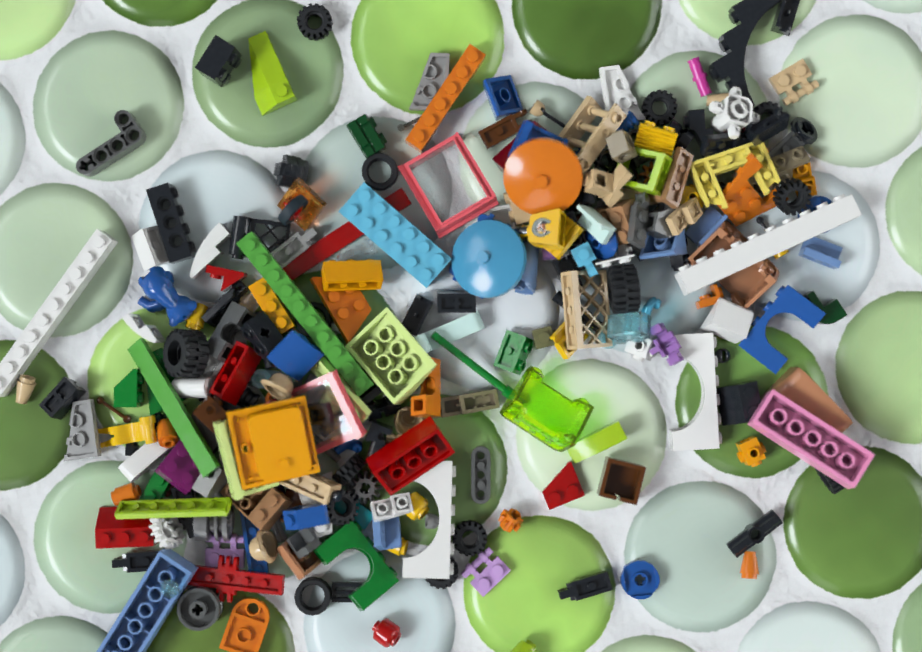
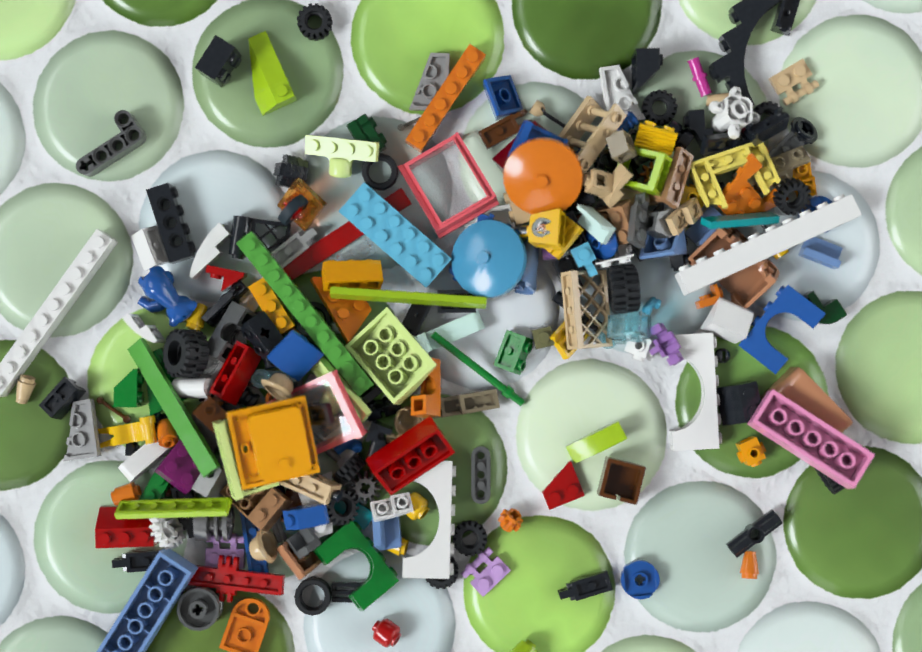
clear light blue plate [160,580,180,598] -> none
light grey hinge [425,513,439,529] -> none
clear neon green windscreen [500,366,594,452] -> none
none -> yellowish green plate [305,135,379,178]
none -> lime tile [330,286,487,309]
none -> black slope [631,48,663,95]
none -> teal tile [701,212,780,229]

